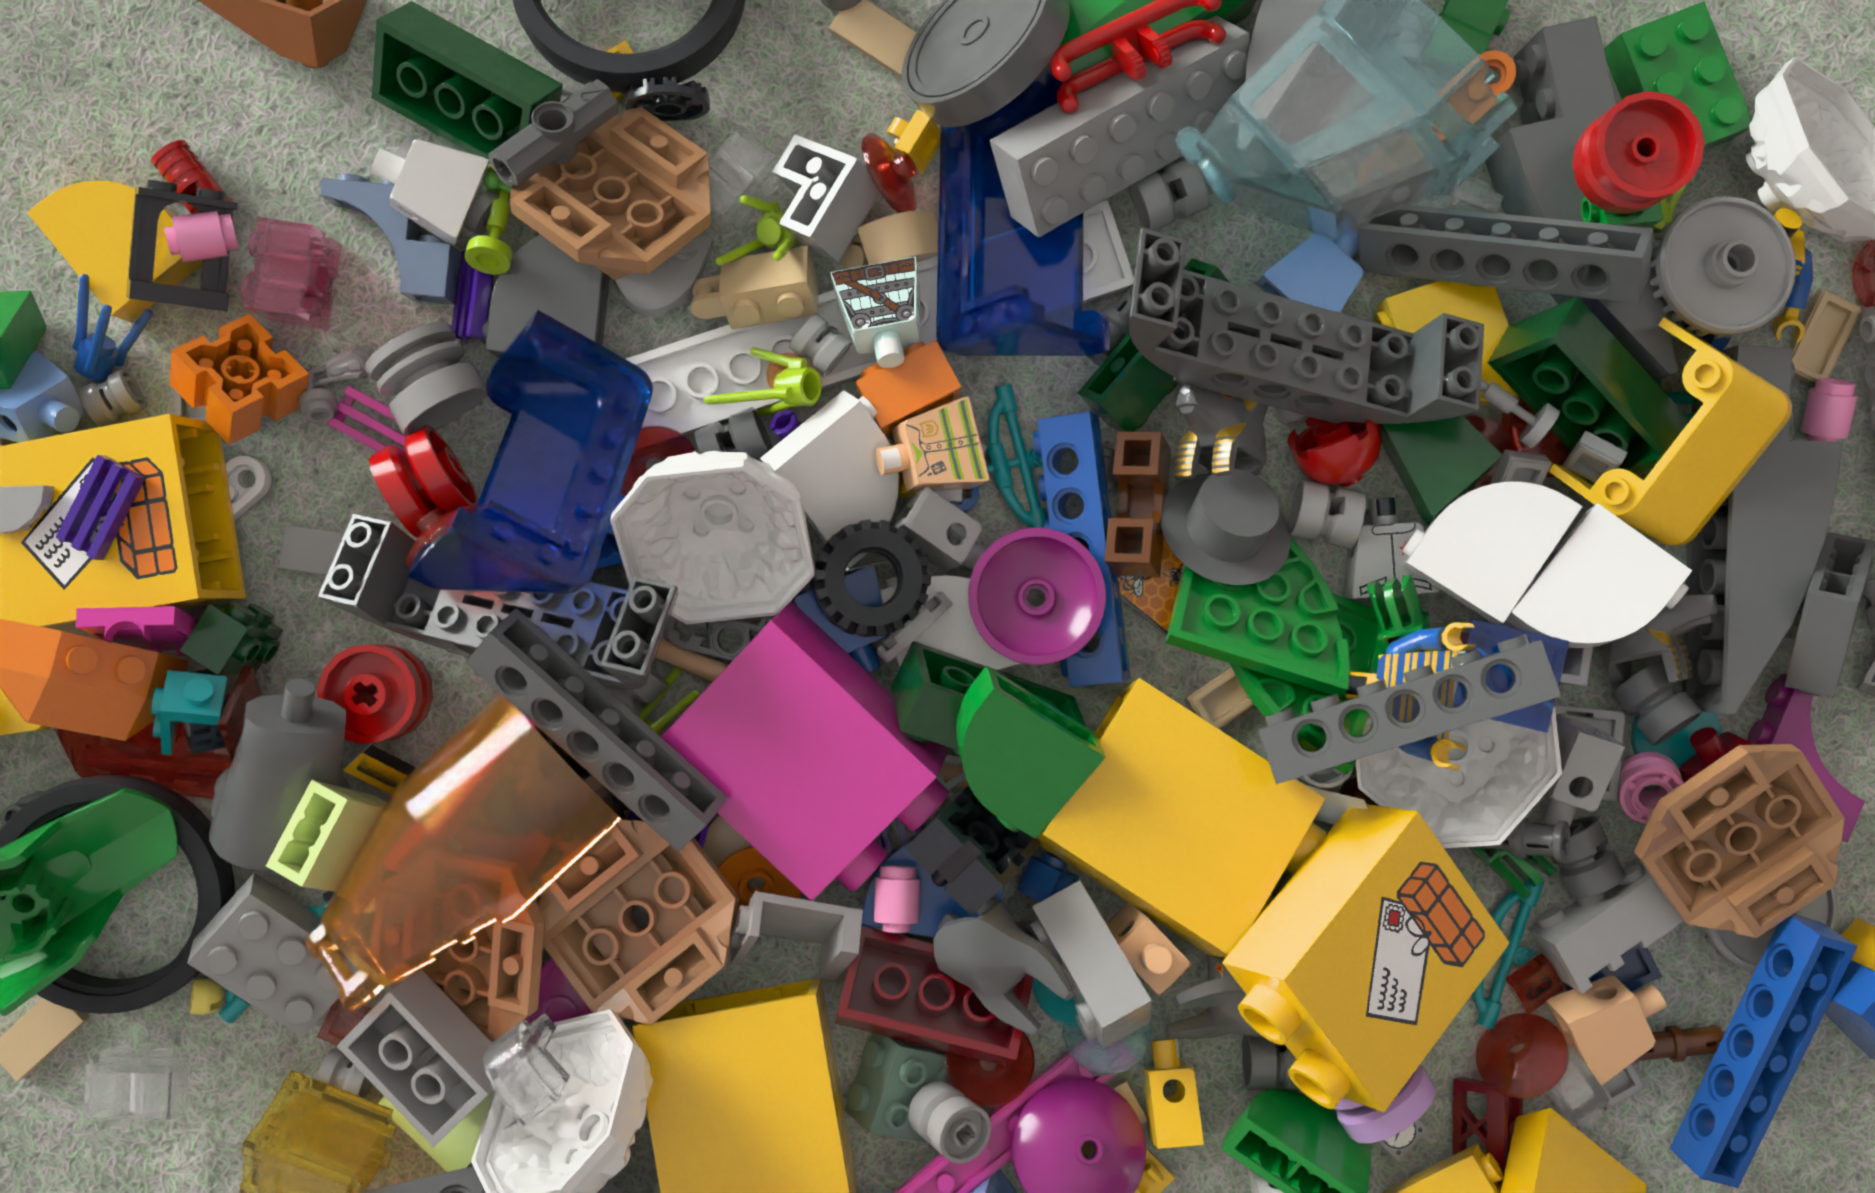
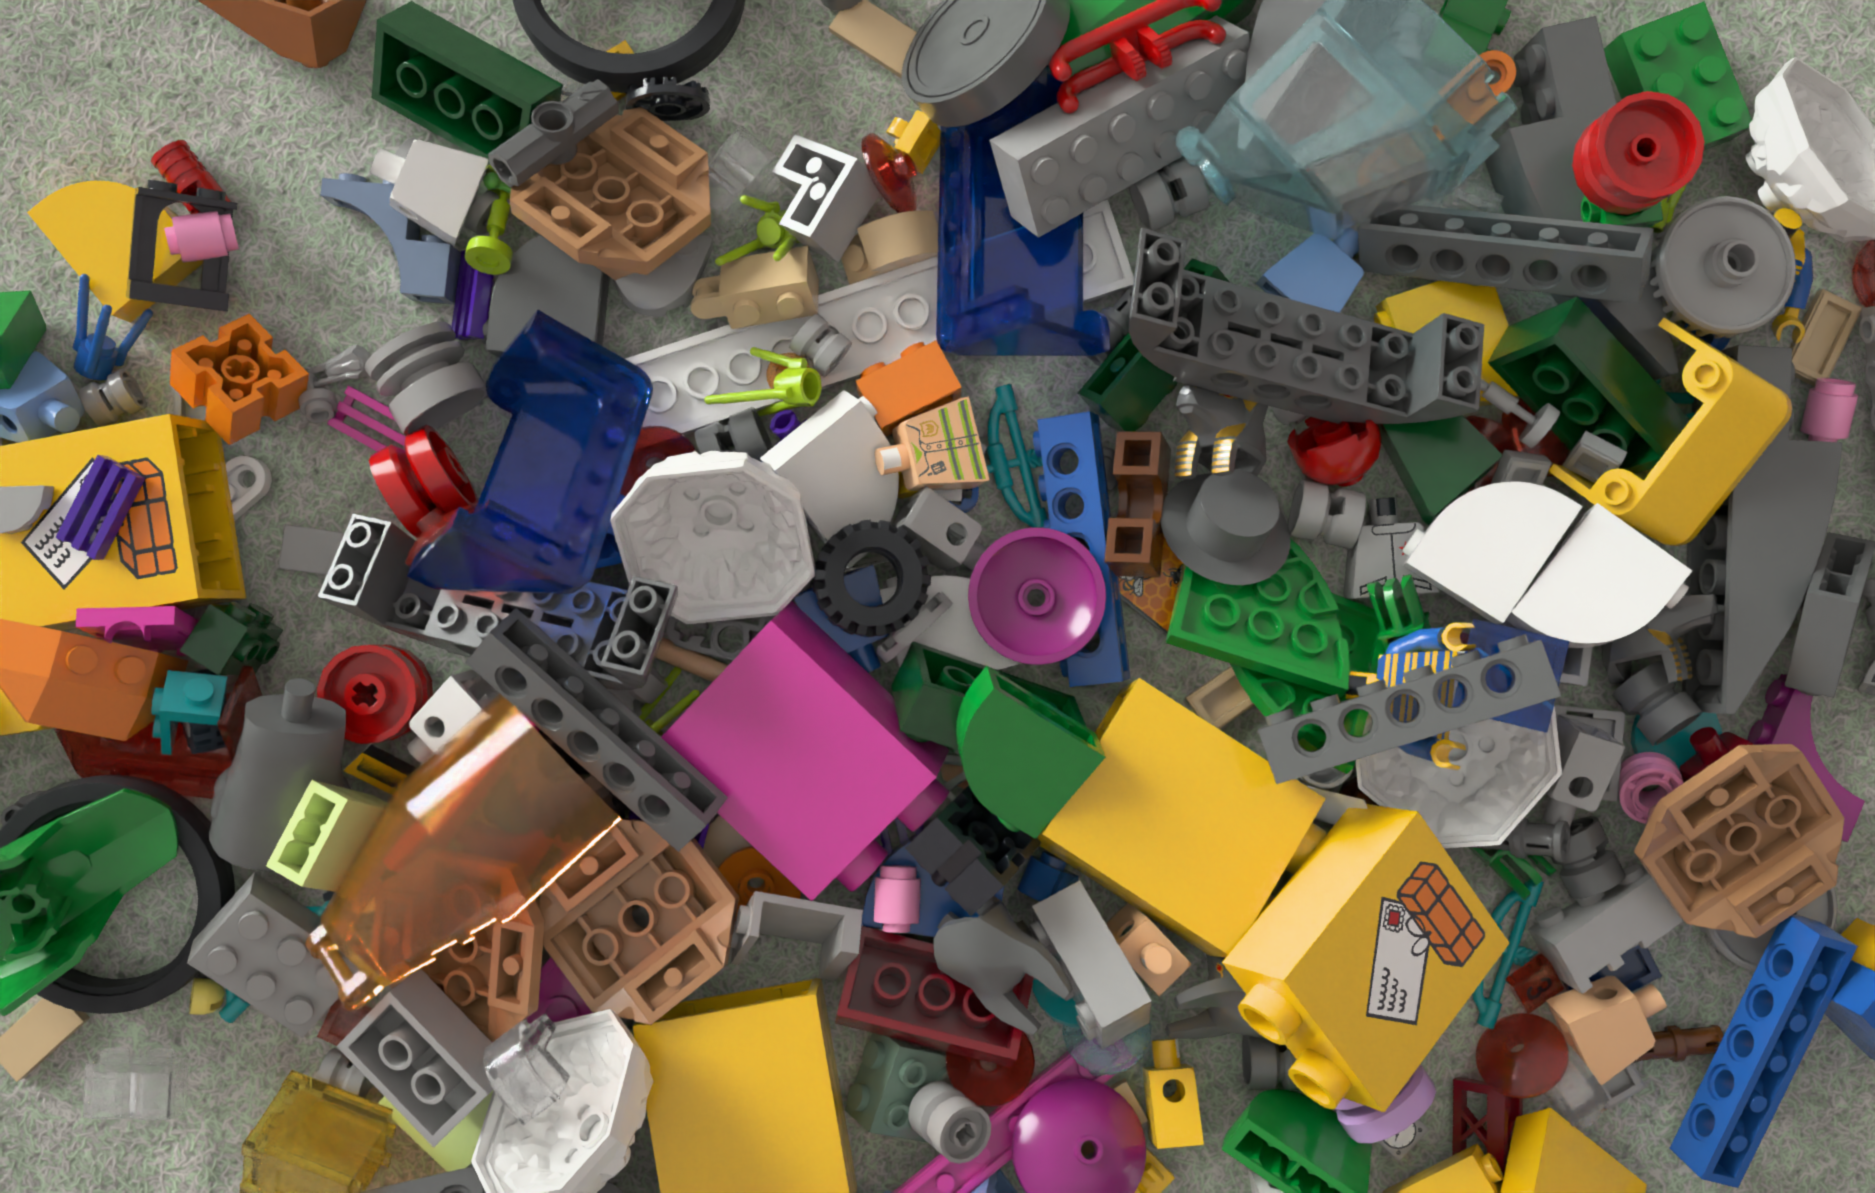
clear pink brick [241,217,342,331] -> none
torso [831,257,920,368] -> none
none -> white torso [407,669,509,764]

